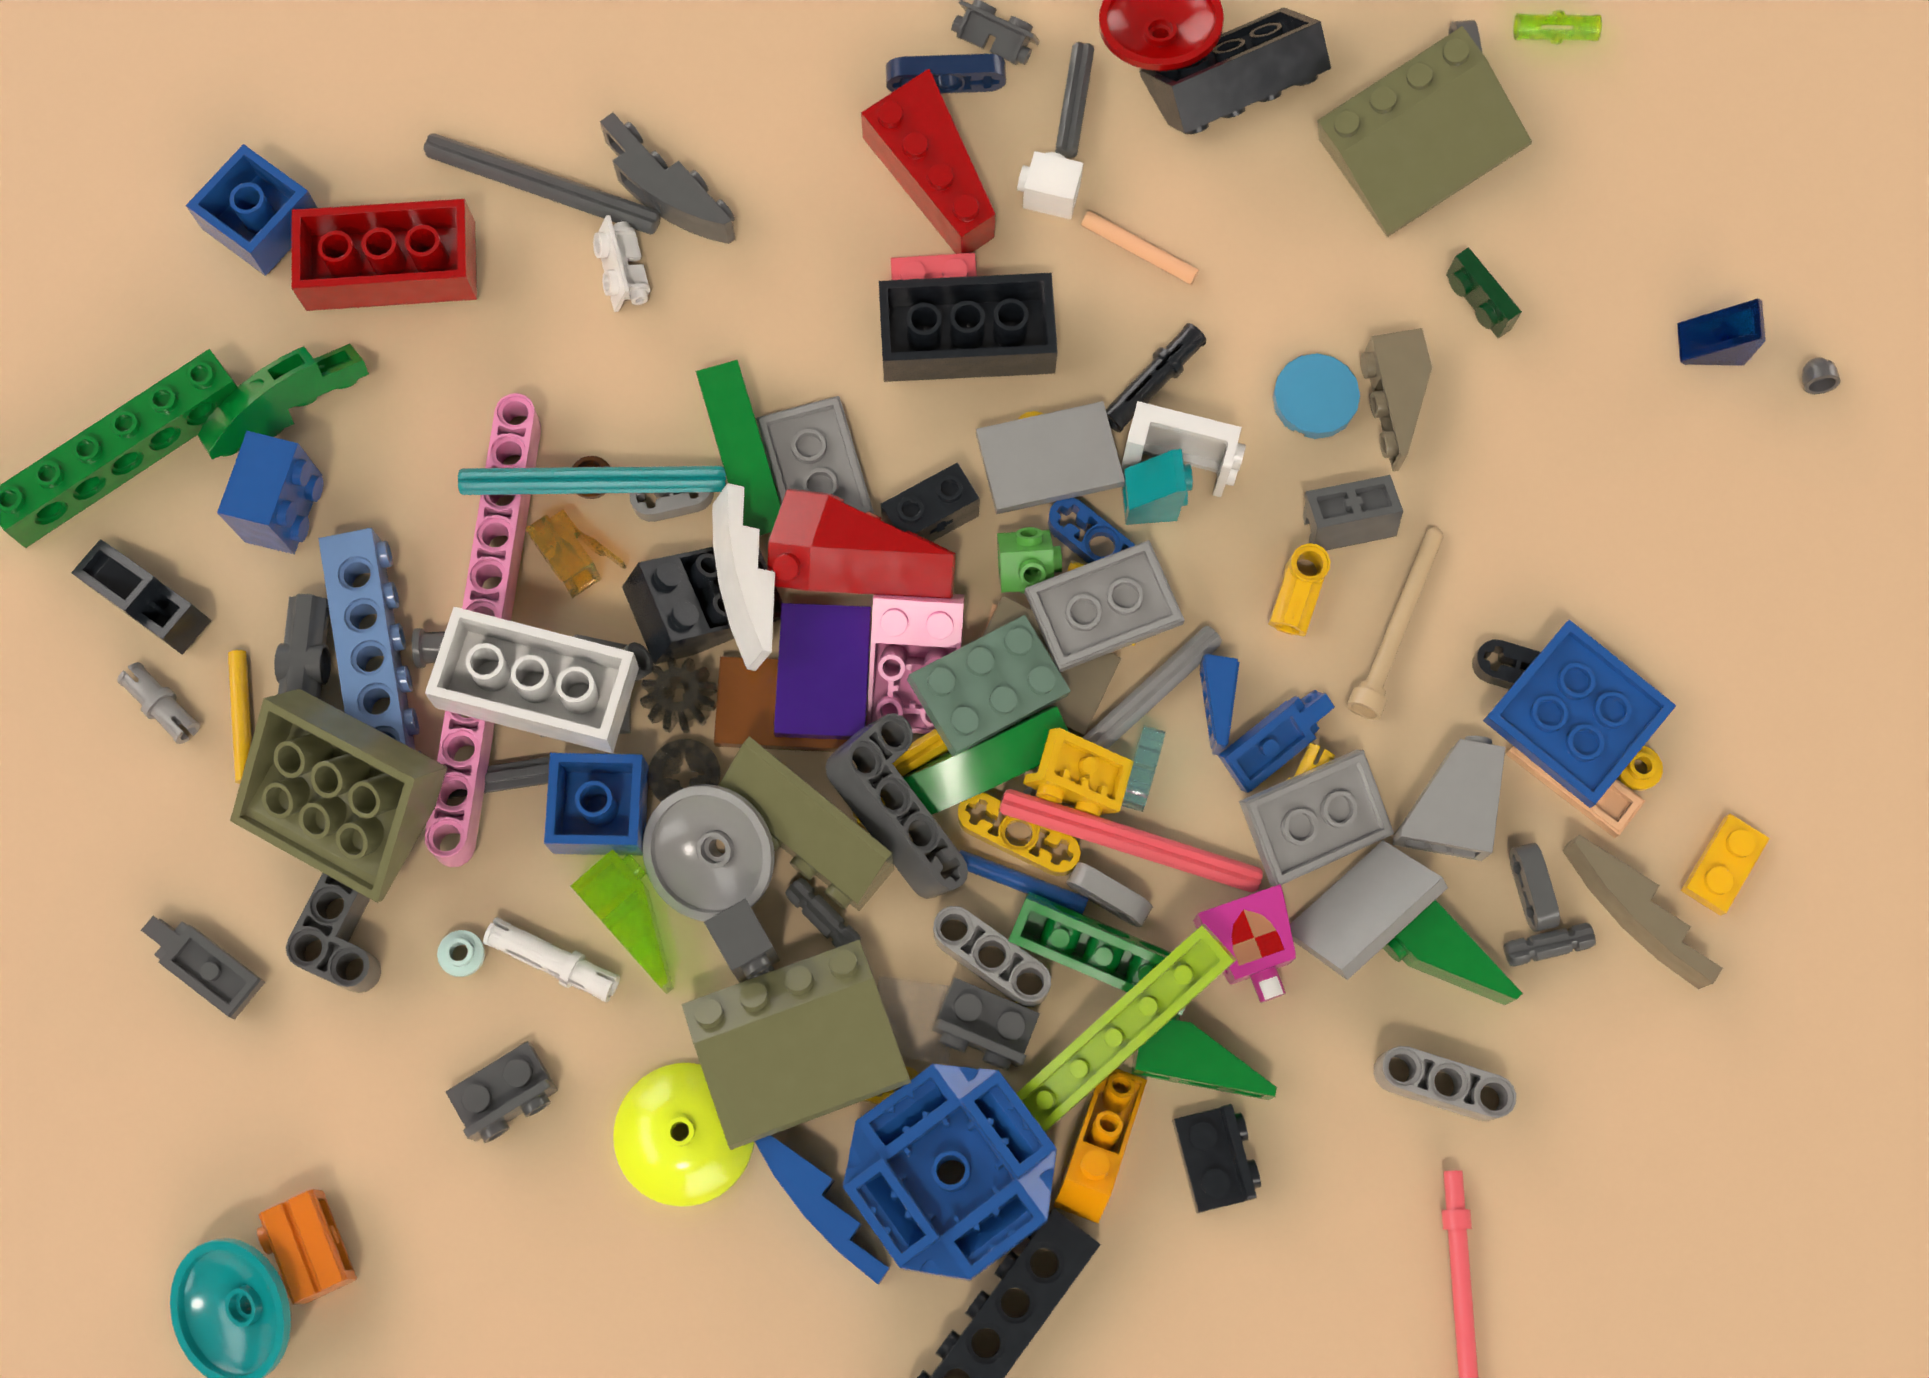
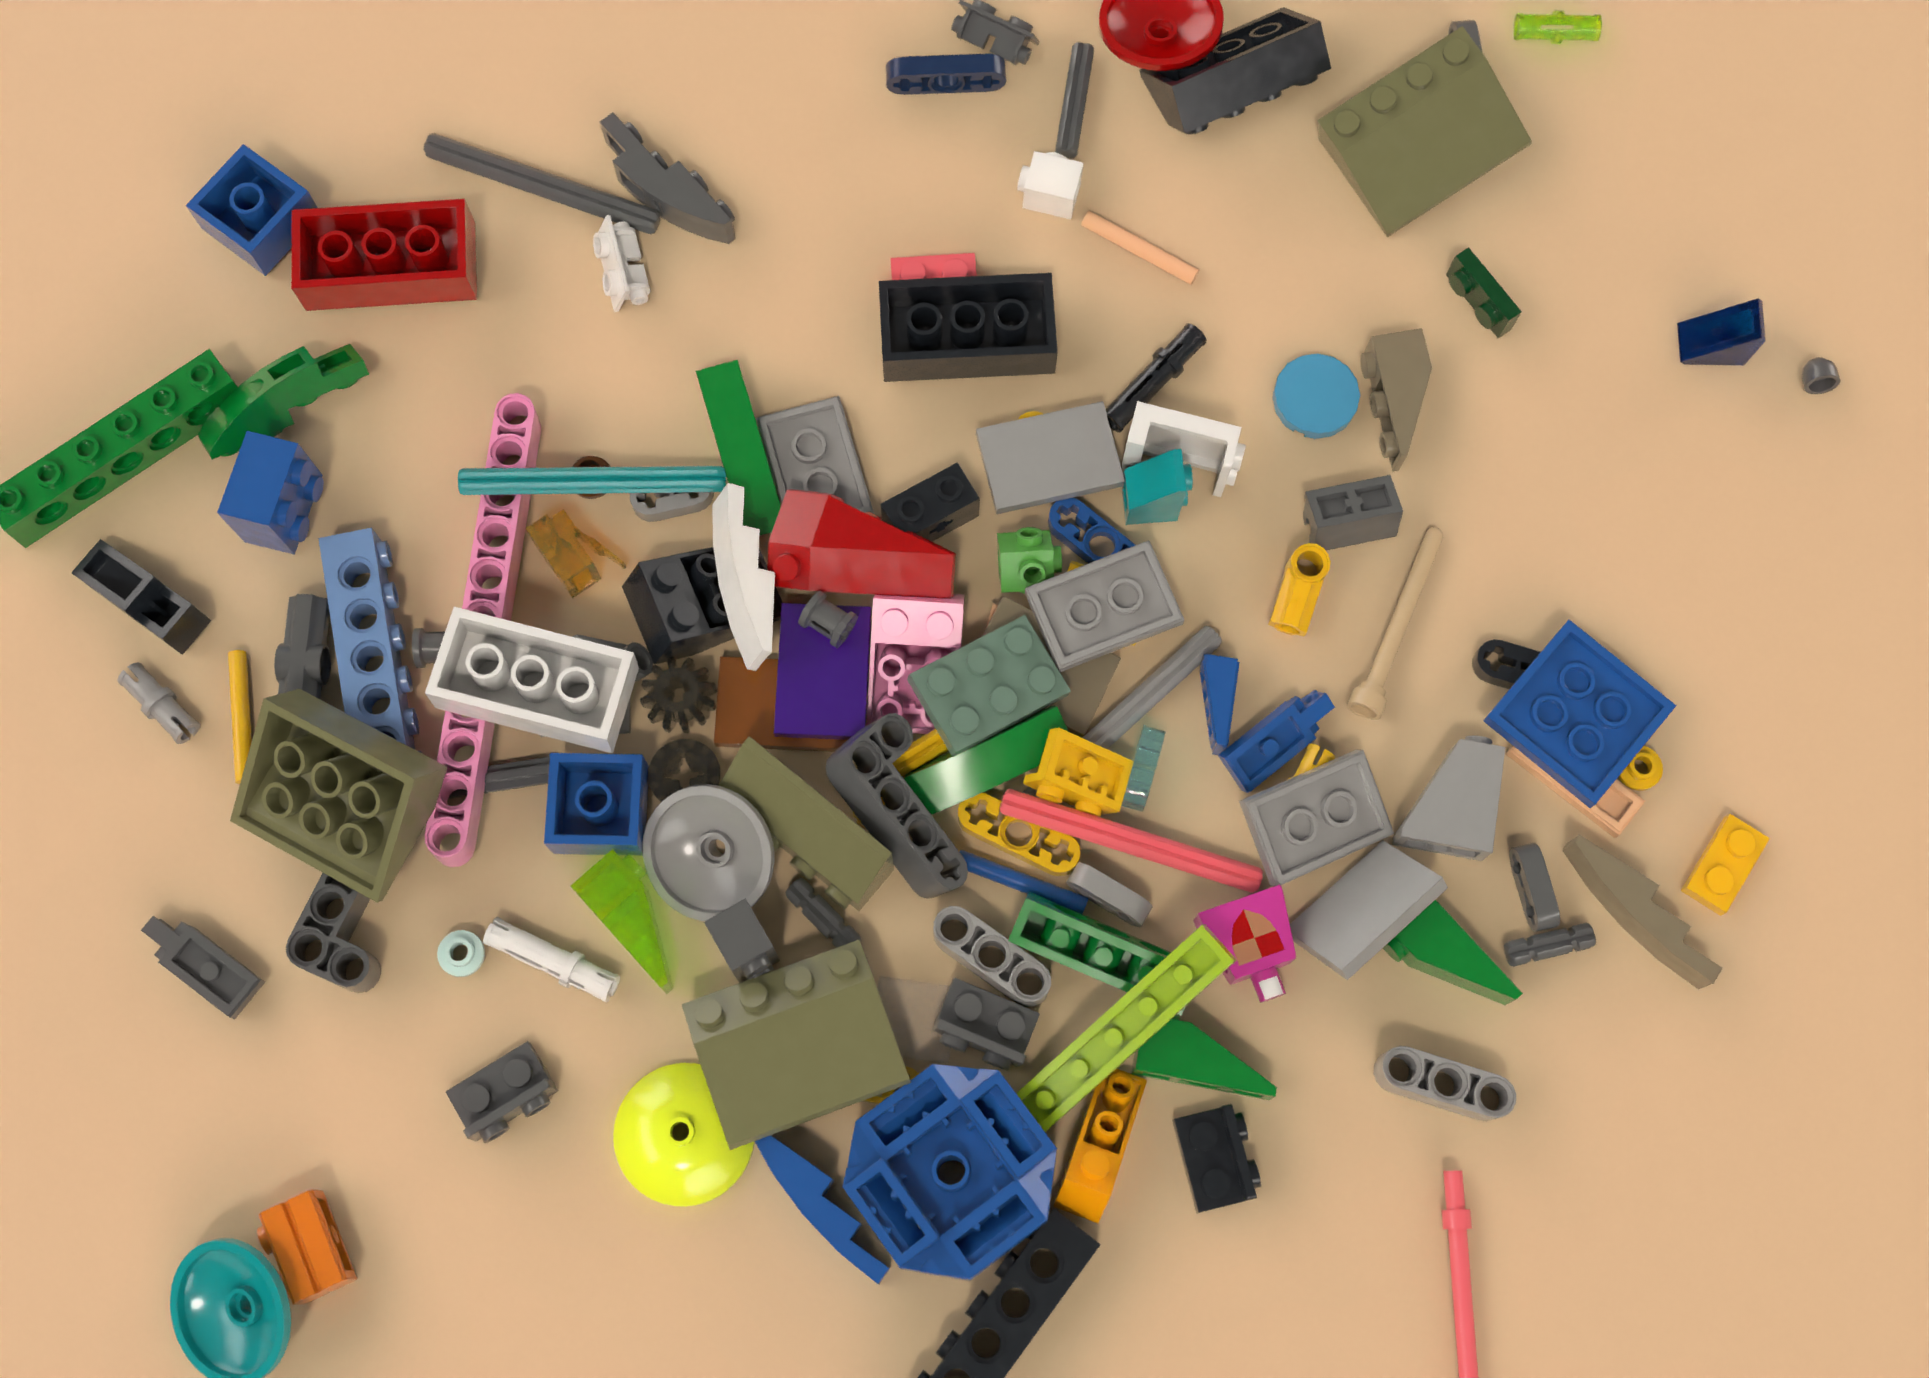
red wedge [861,69,996,254] -> none
none -> dark grey bush [798,591,858,648]

